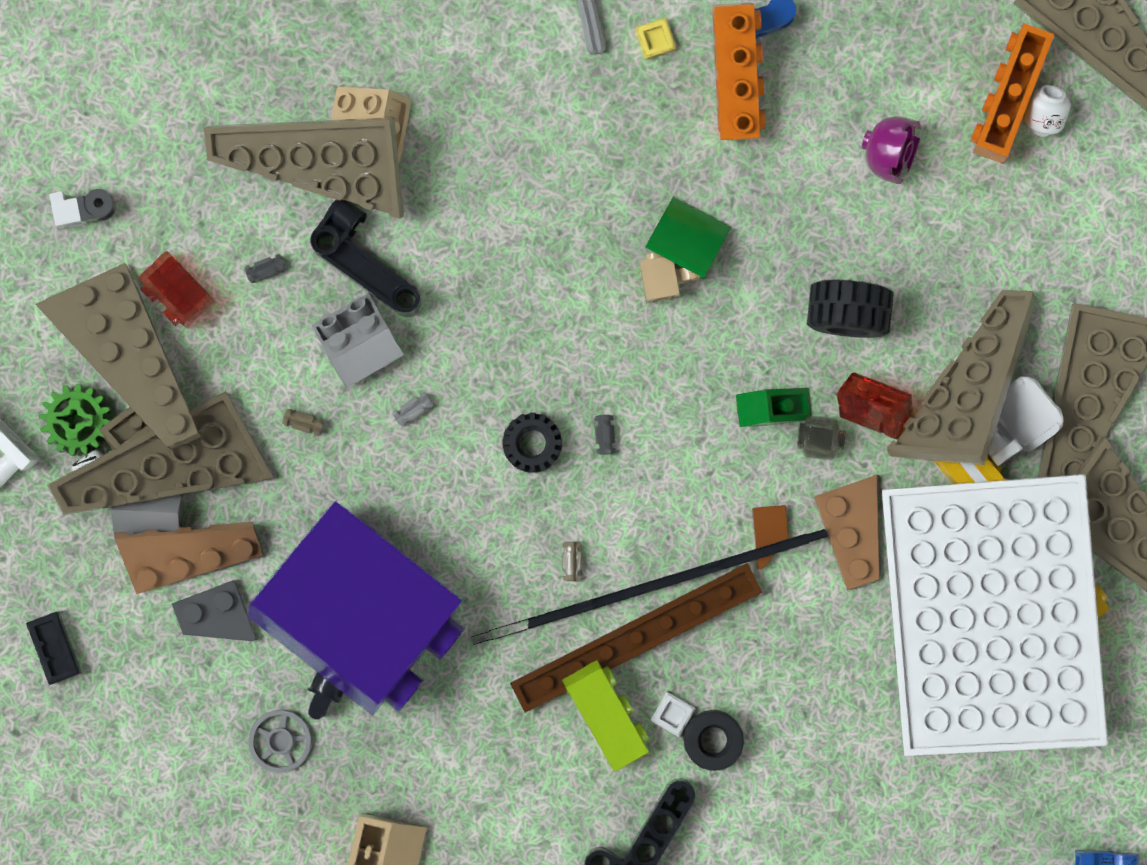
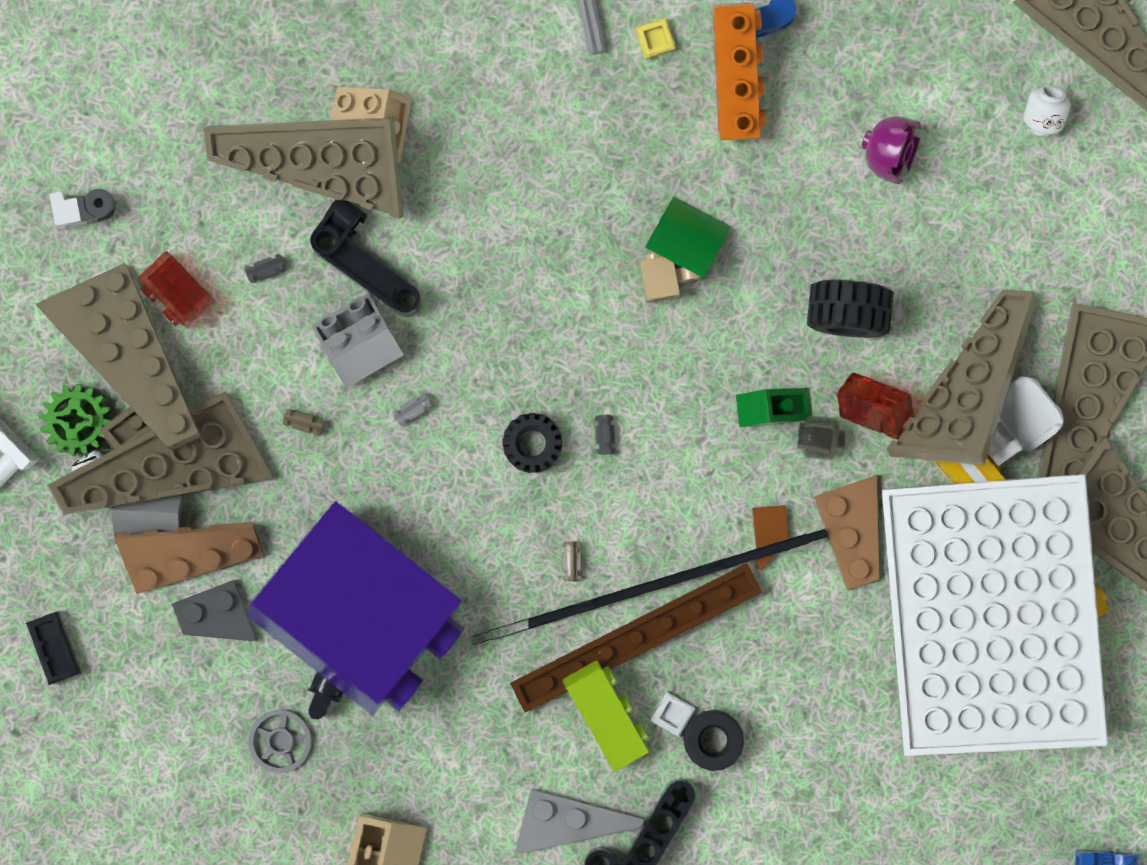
orange brick [970,23,1055,164] -> none
none -> light grey wing [515,789,644,853]

